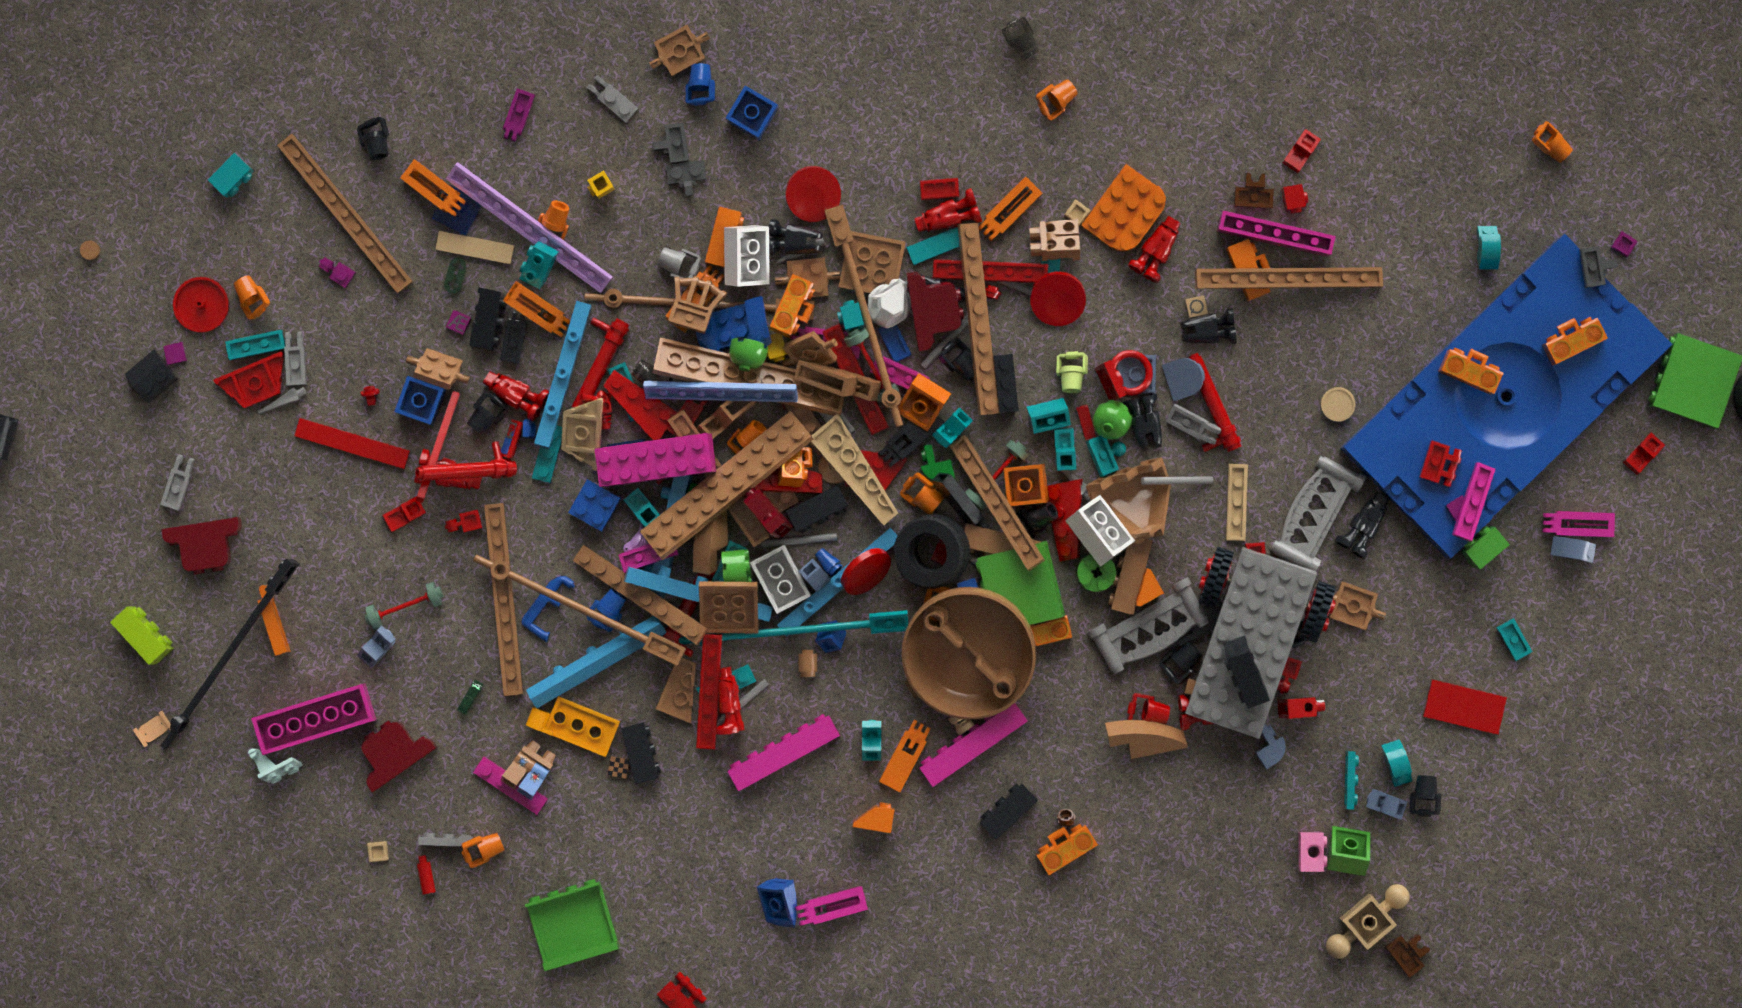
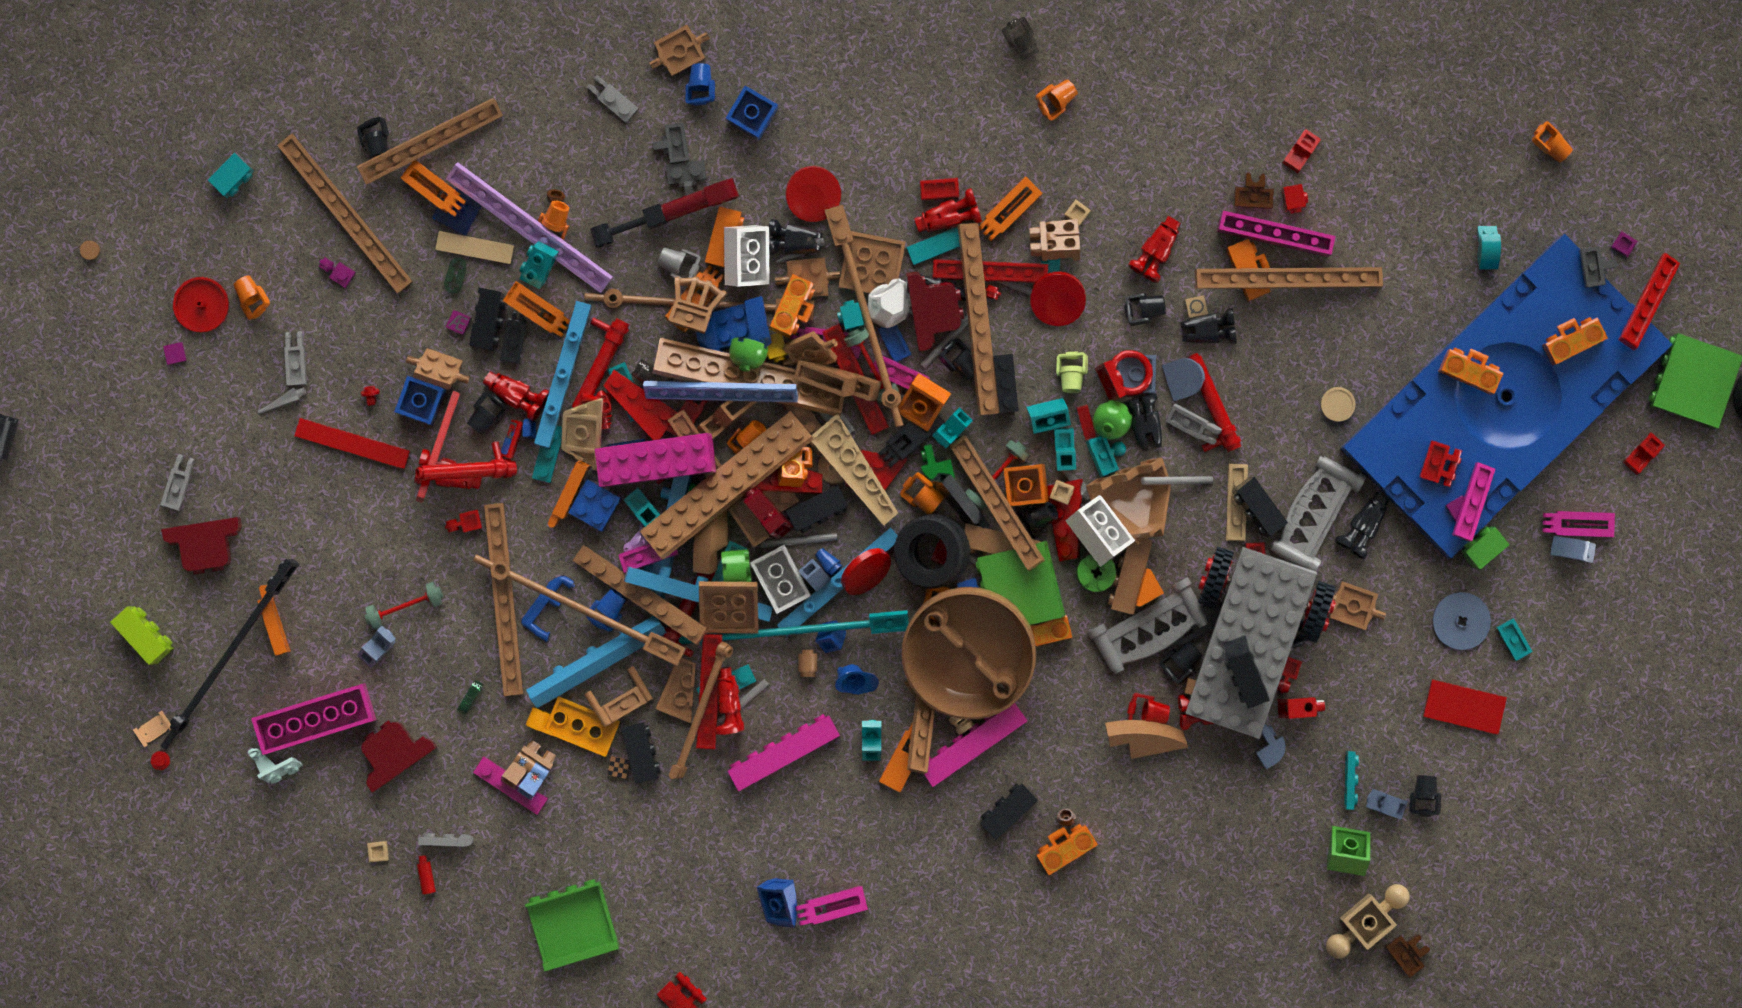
black slope [125,349,179,403] -> none
red wing [213,351,284,409] -> none
teal plate [225,330,286,361] -> none
red slope [382,496,426,533] -> none
orange piece [461,833,504,868] -> none
magenta hinge [503,88,536,142] -> none
yellow brick [587,170,615,199] -> none
orange slope [853,802,895,833] -> none
orange plate [1081,164,1166,252] -> none
bright pink brick [1298,832,1327,872] -> none
teal brick [1381,739,1413,787] -> none
none -> red plate [151,751,170,770]
none -> medium nougat plate [356,98,503,185]
none -> reddish brown piece [547,189,565,203]
none -> orange hinge [548,460,591,528]
none -> medium nougat plate [584,666,653,727]
none -> piece [590,178,739,248]
none -> medium nougat hinge [669,642,733,779]
none -> blue piece [835,664,879,695]
none -> medium nougat plate [907,695,935,774]
none -> tan tile [1050,480,1075,505]
none -> black piece [1124,293,1166,326]
none -> black brick [1231,477,1288,537]
none -> sand blue piece [1433,592,1491,650]
none -> red tile [1618,253,1680,351]

